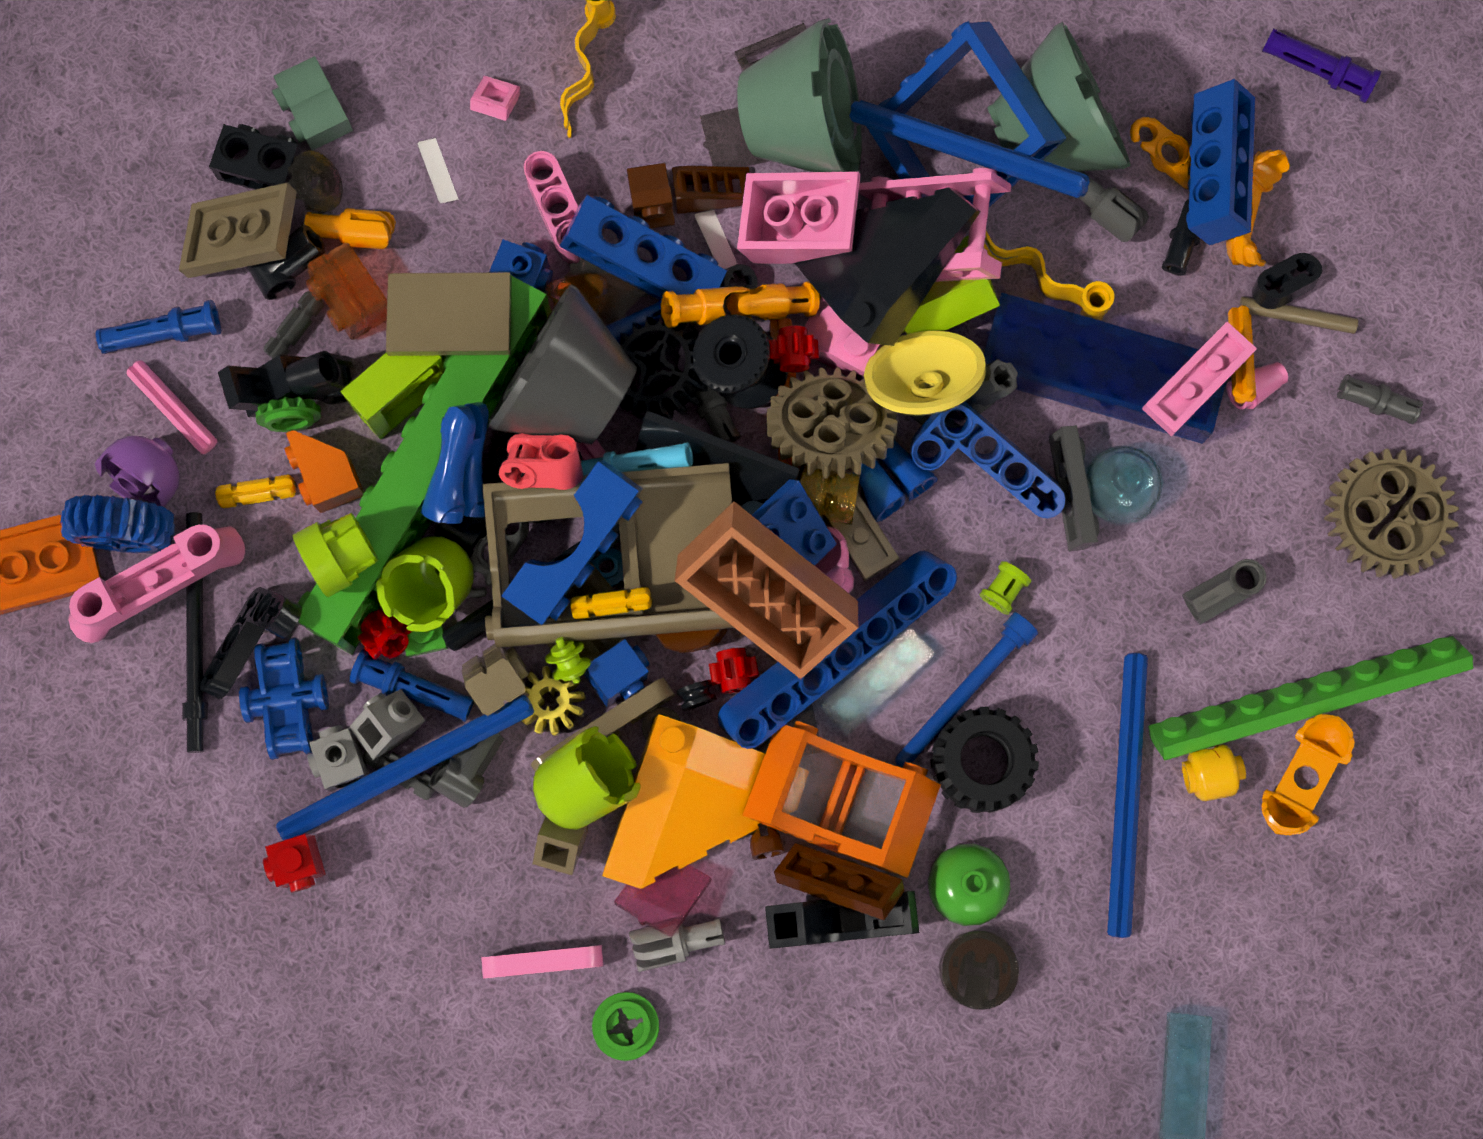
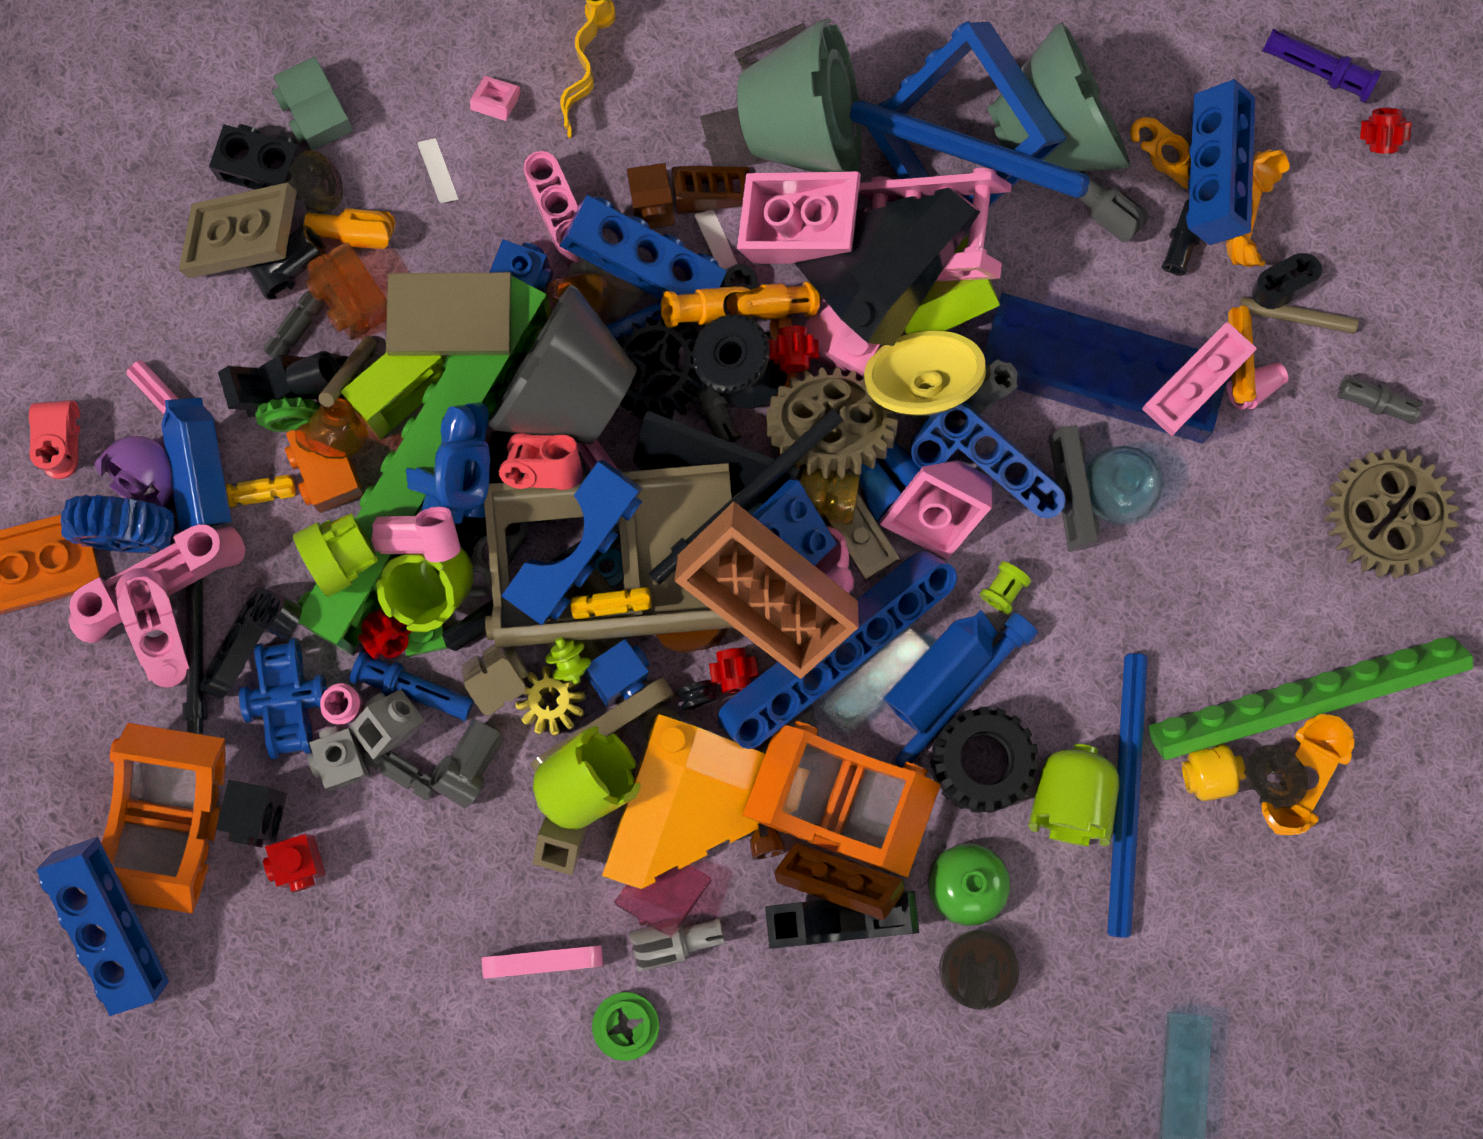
blue pin [96,300,221,354] -> none
blue axle [276,695,534,841] -> none
medium azure pin [581,442,693,476] -> none
yellow flag [984,231,1114,325] -> none
dark grey piece [1182,559,1266,625] -> none
none -> coral piece [29,400,80,479]
none -> blue brick [36,837,169,1016]
none -> orange window [101,723,226,914]
none -> bright pink piece [115,568,189,688]
none -> blue piece [161,397,232,531]
none -> black brick [216,780,287,848]
none -> clear orange piece [295,398,369,459]
none -> dark tan bar [318,336,377,407]
none -> bright pink cone [320,683,366,724]
none -> bright pink piece [371,506,461,562]
none -> blue piece [406,439,490,511]
none -> black bar [649,408,844,585]
none -> bright pink slope [880,460,992,560]
none -> blue piece [883,610,998,735]
none -> lime cylinder [1028,744,1119,847]
none -> clear smoke gear [1244,745,1308,810]
none -> red gear [1360,107,1412,154]

